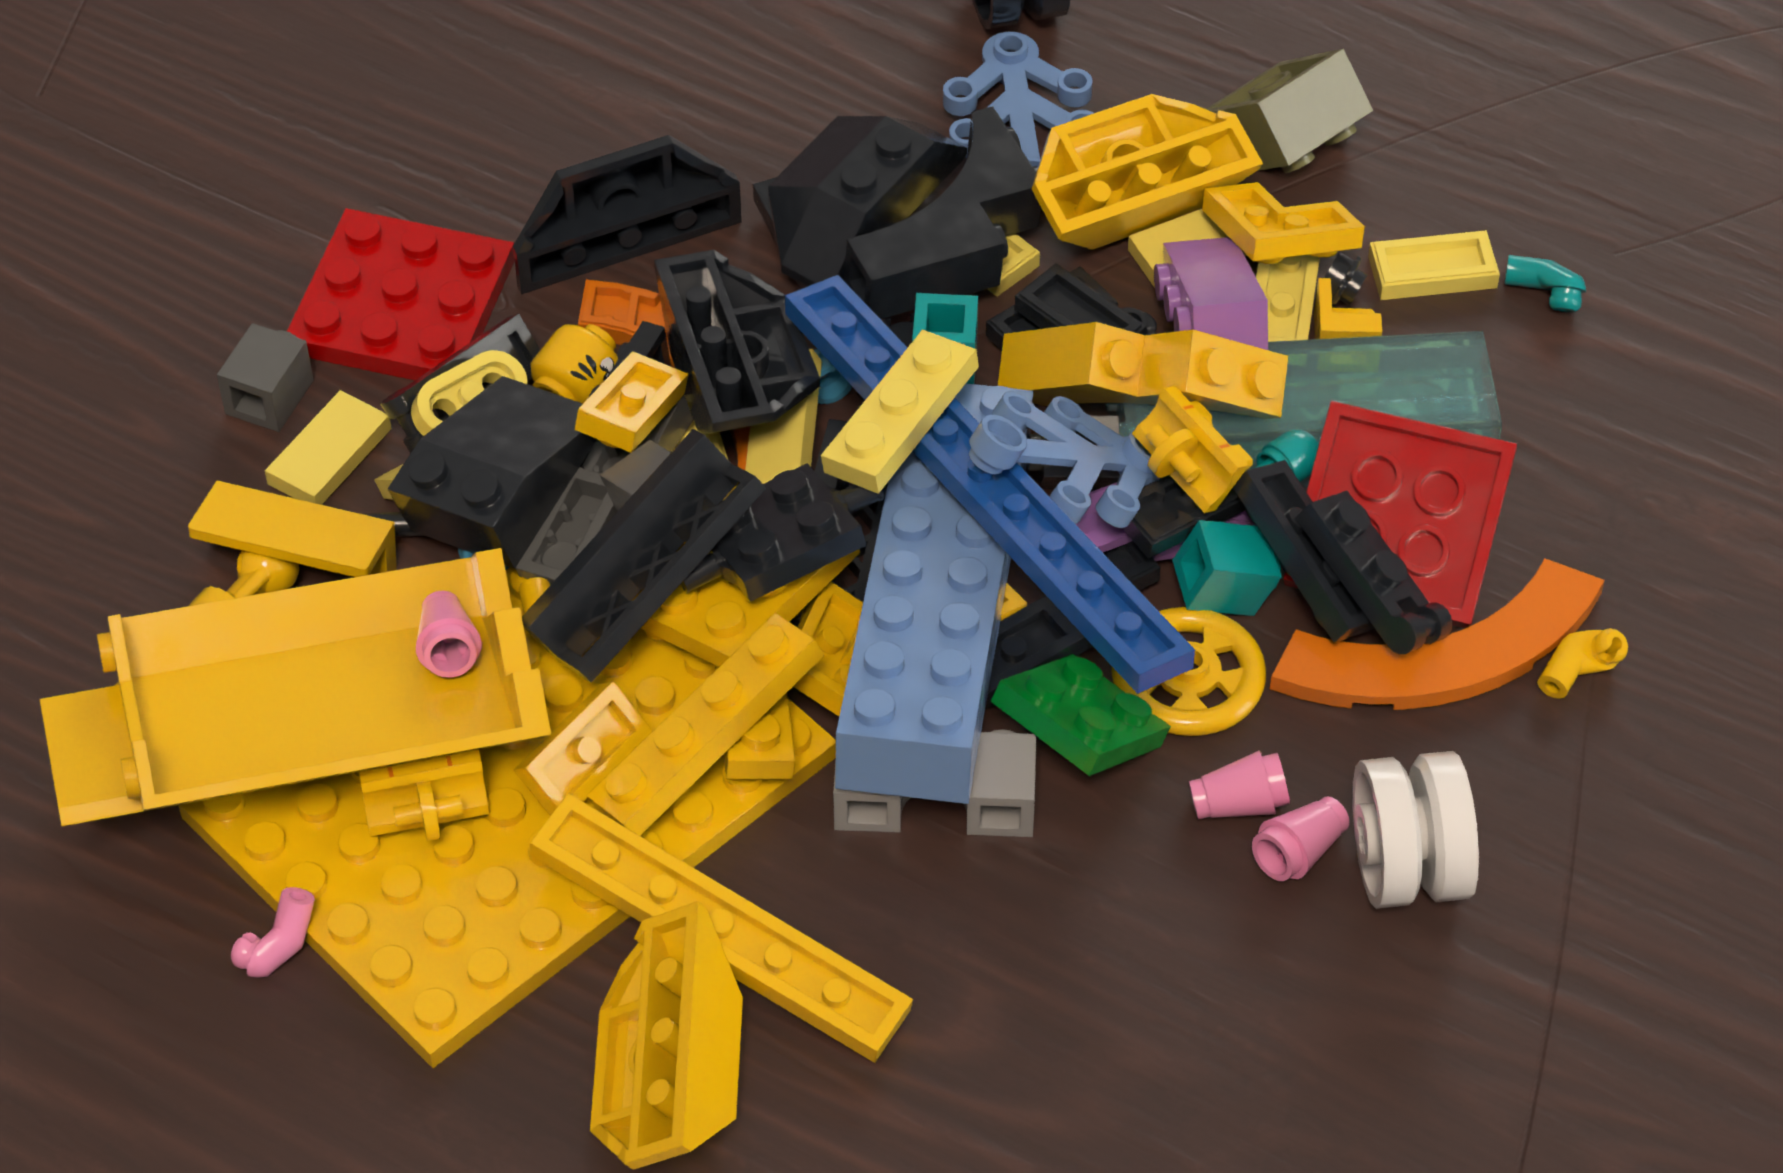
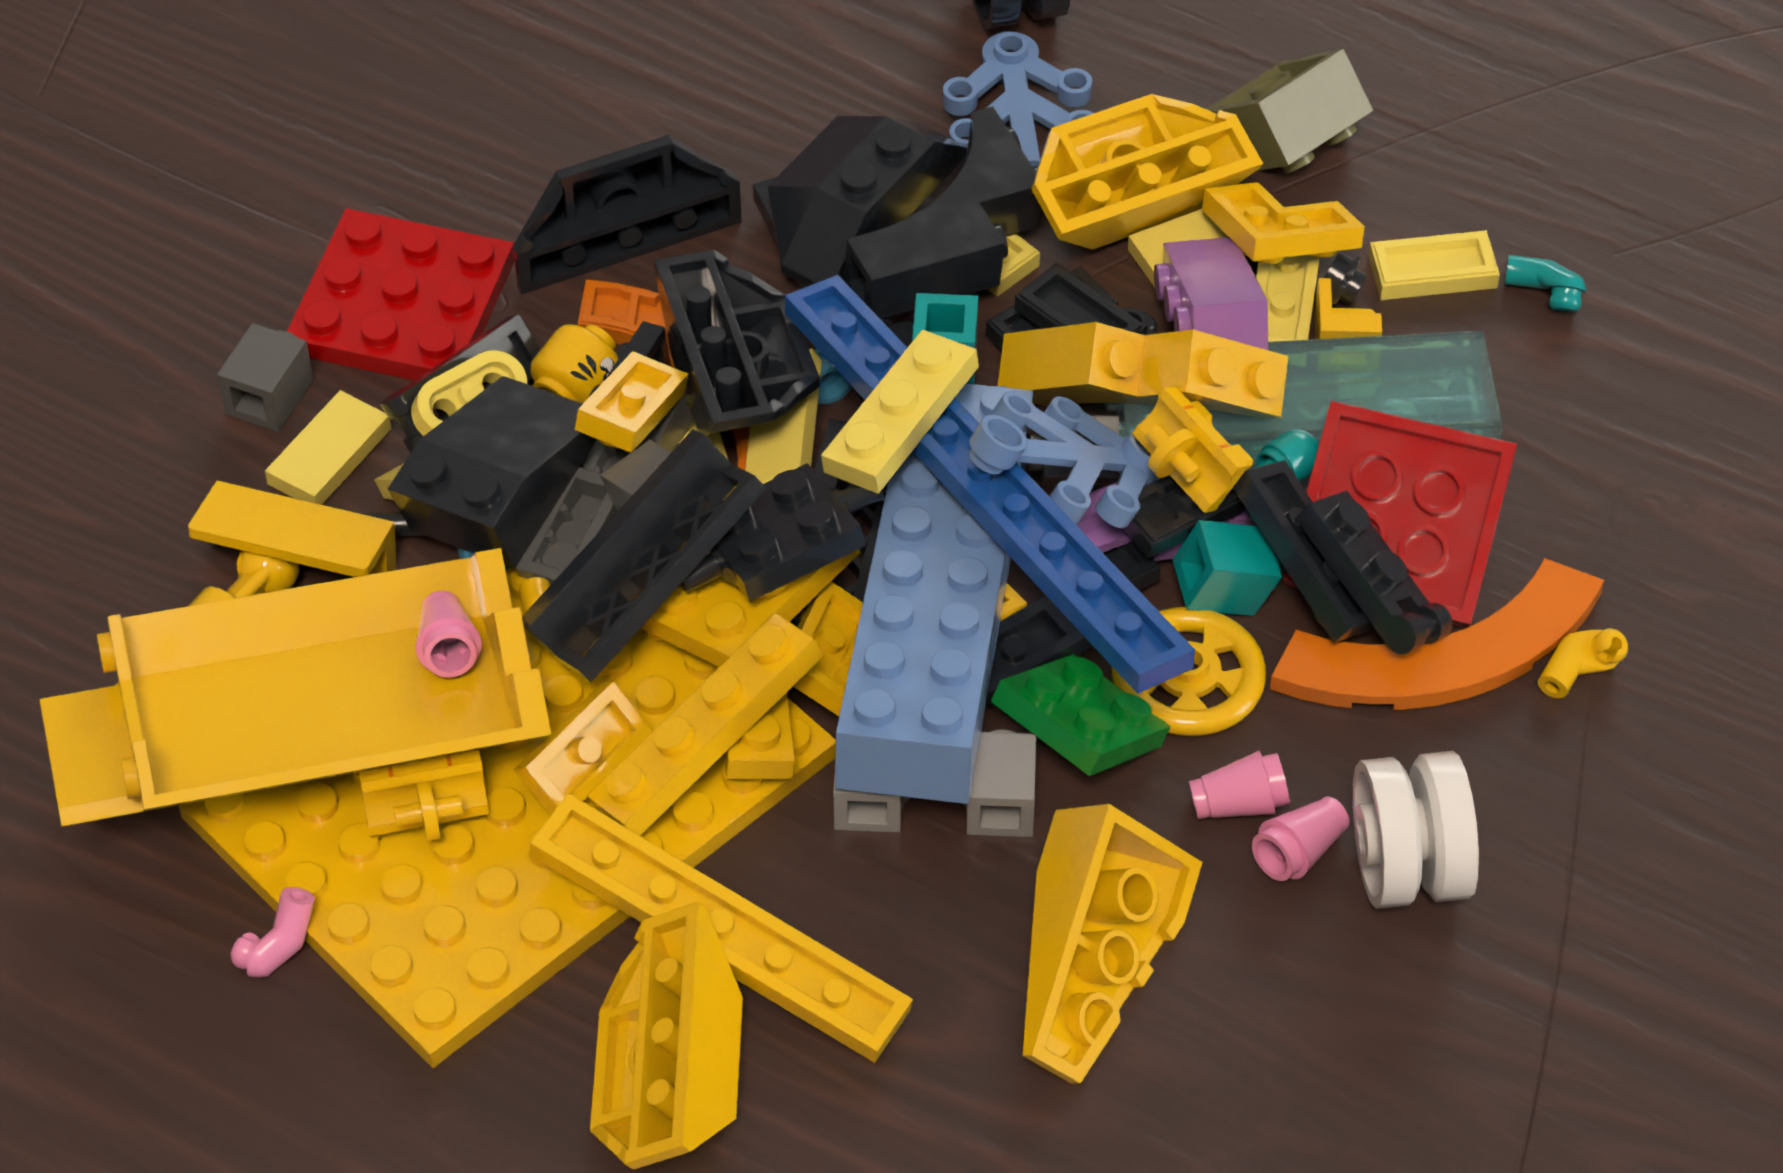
none -> yellow wedge [1022,804,1203,1084]

